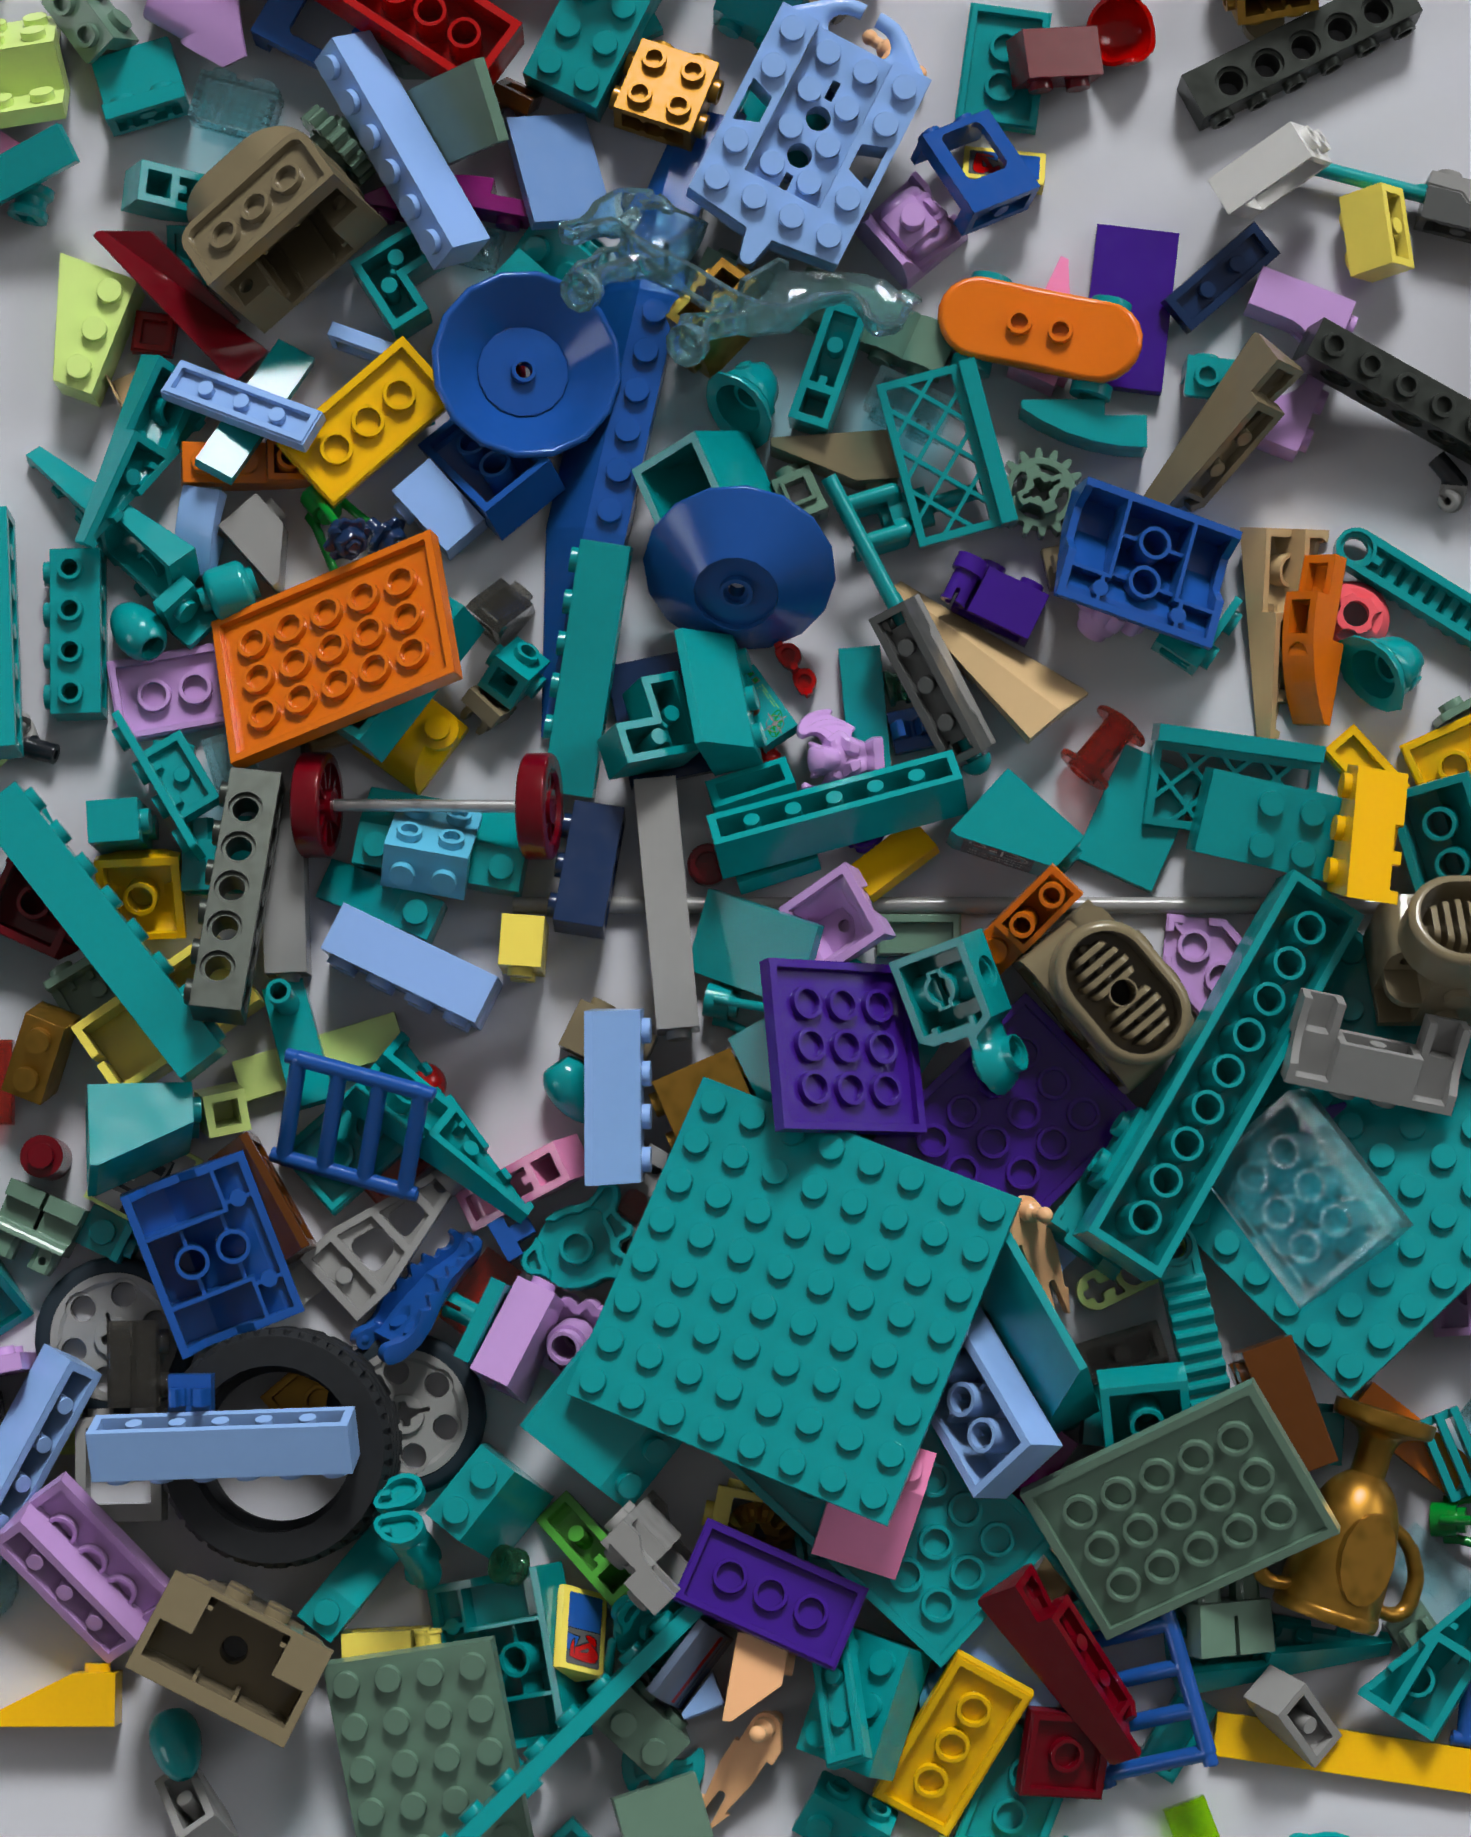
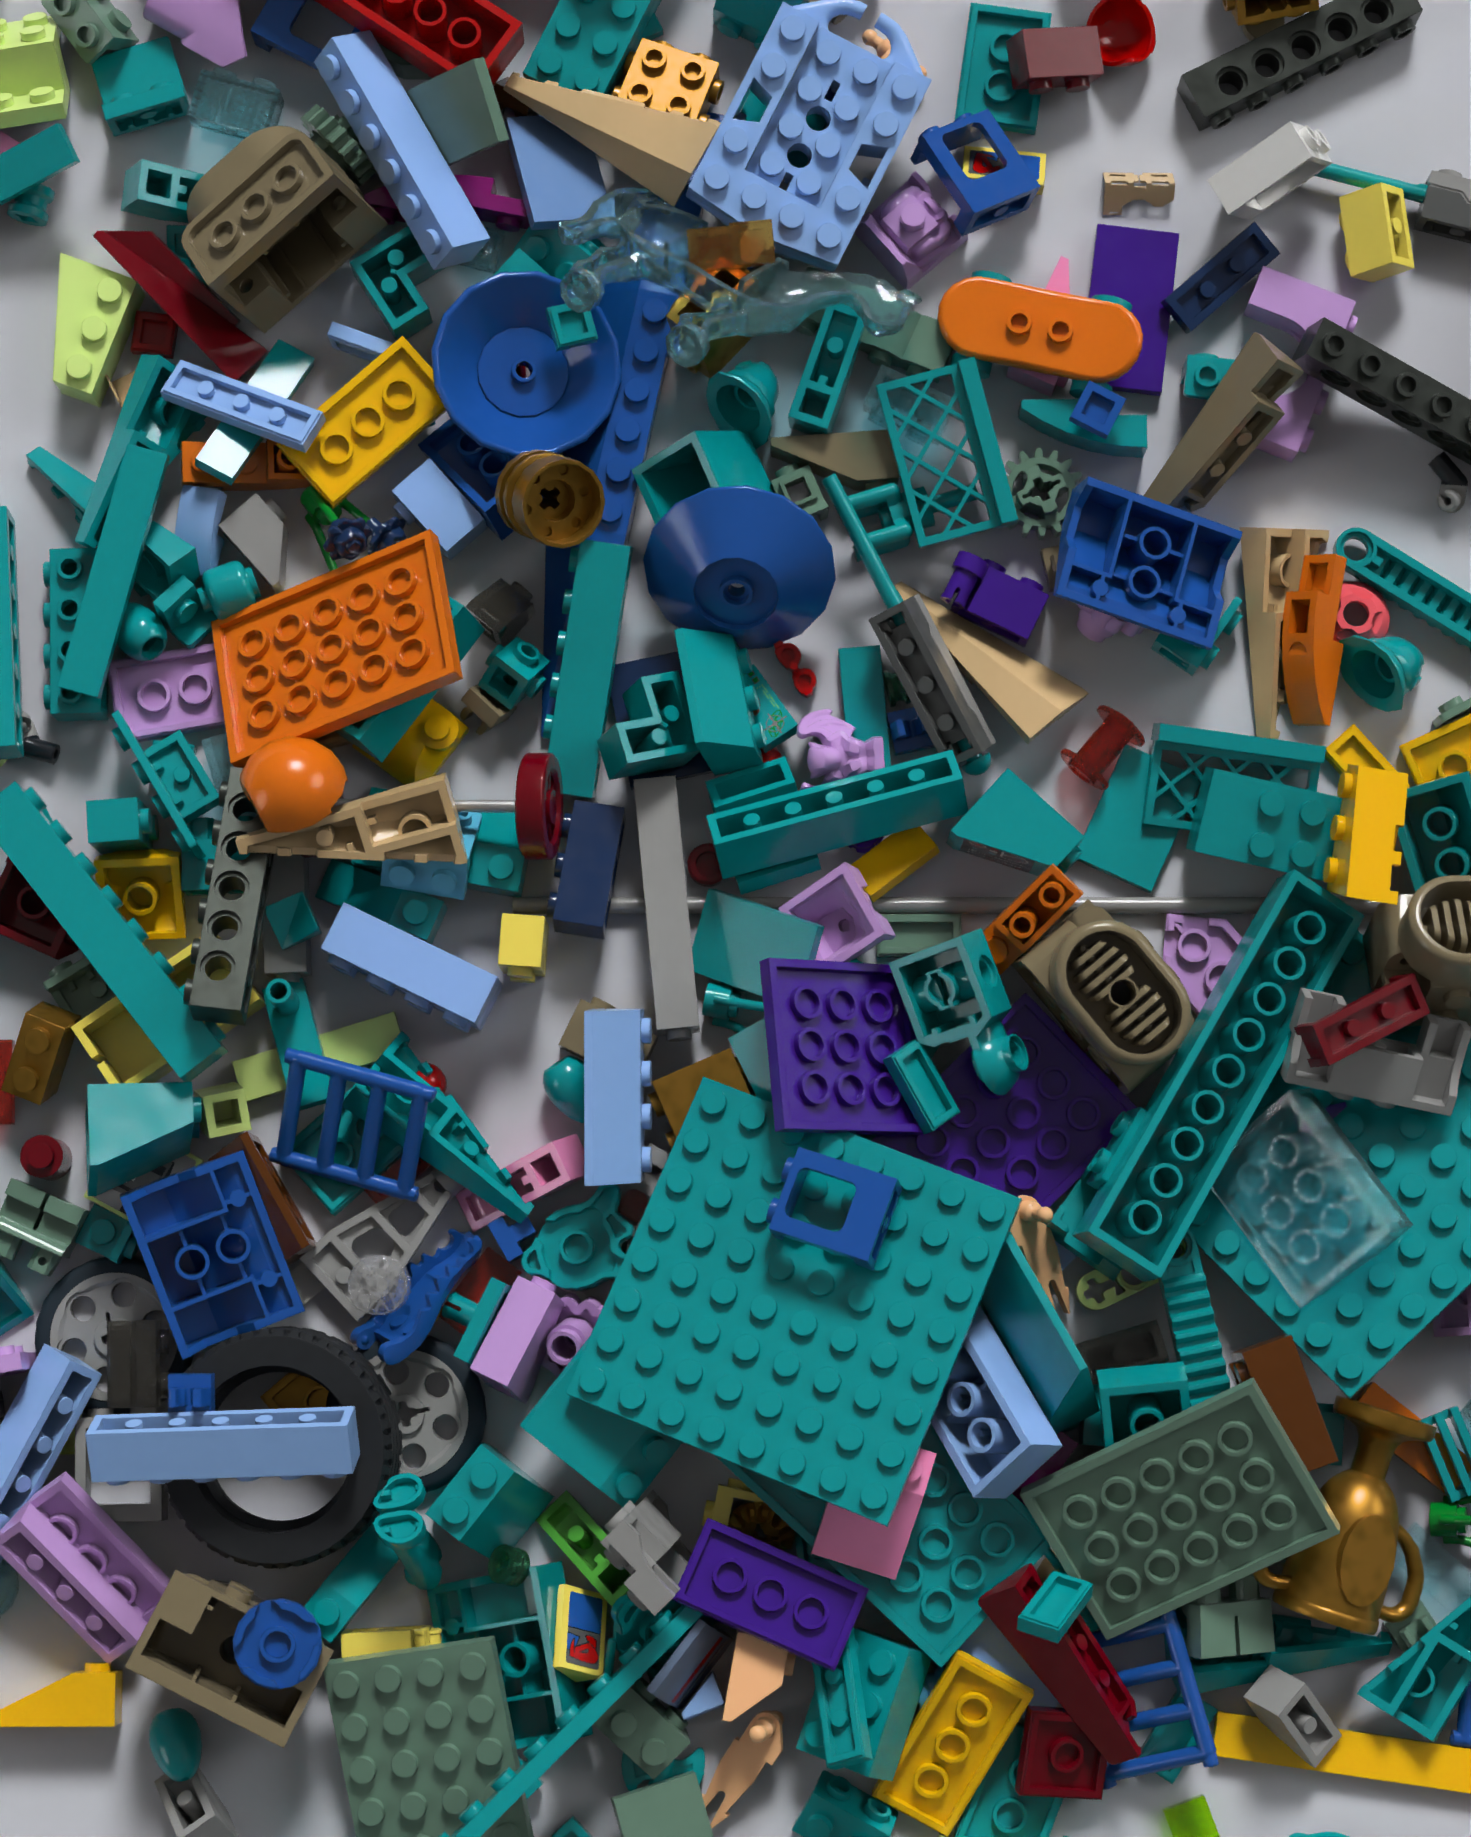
none -> teal tile [57,443,170,699]
none -> blue tile [233,1598,323,1690]
none -> tan wedge [235,772,468,865]
none -> orange cylinder [239,736,348,833]
none -> teal slope [265,891,322,950]
none -> clear wheel [348,1255,411,1315]
none -> pearl gold wheel [495,449,605,548]
none -> tan wedge [503,72,721,207]
none -> teal tile [545,299,598,352]
none -> clear orange slope [686,219,775,274]
none -> blue window [766,1147,902,1270]
none -> teal tile [883,1039,960,1134]
none -> teal tile [1017,1571,1093,1643]
none -> blue tile [1069,380,1126,439]
none -> tan piece [1103,172,1175,215]
none -> dark red container [1294,973,1430,1067]

